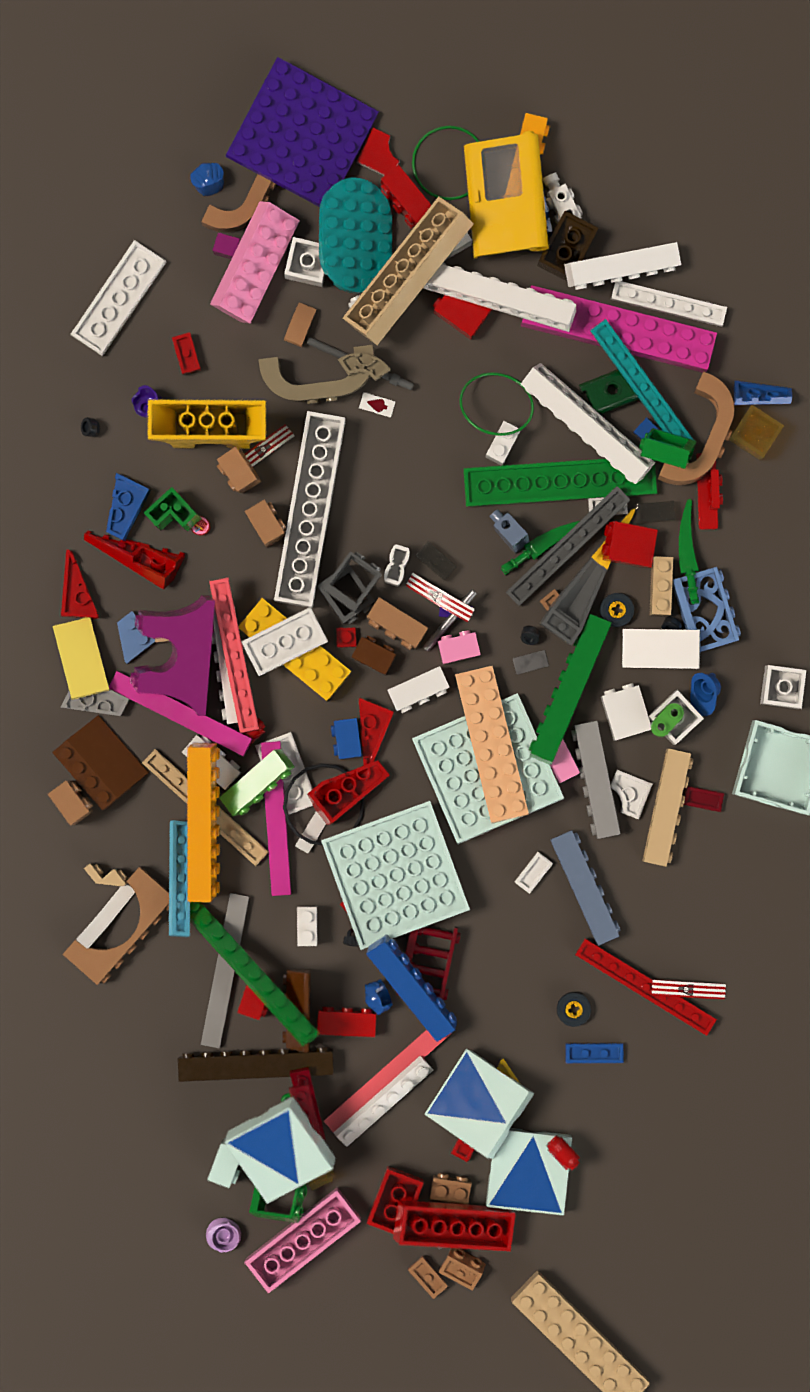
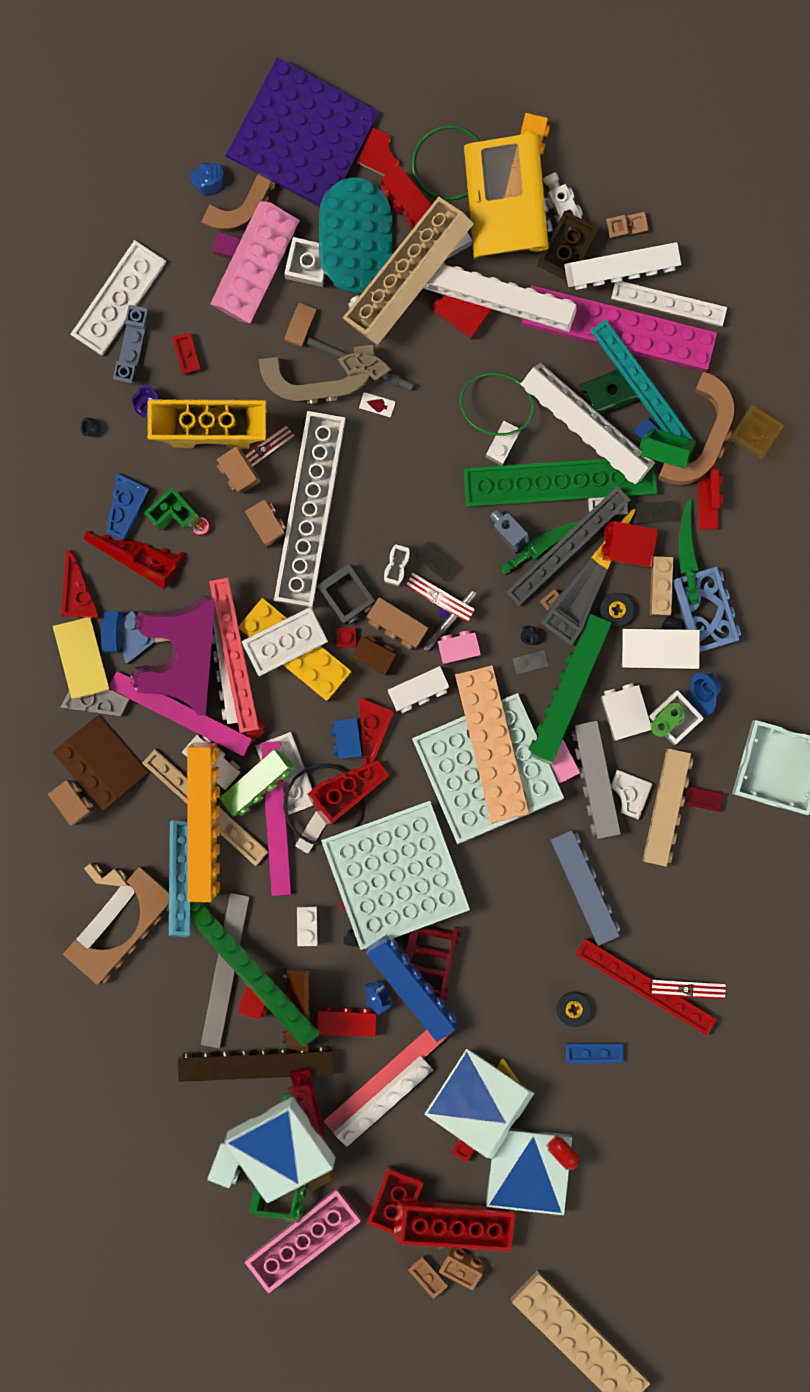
lavender piece [206,1218,241,1253] -> none
dark grey window [323,551,382,613] -> none
medium nougat bracket [430,1173,472,1205] -> none
white tile [514,852,553,894] -> none
blue wing [733,381,792,405] -> none
white brick [760,665,806,709] -> none
none -> blue slope [101,611,124,653]
none -> sand blue slope [113,305,148,384]
none -> medium nougat slope [606,212,649,238]

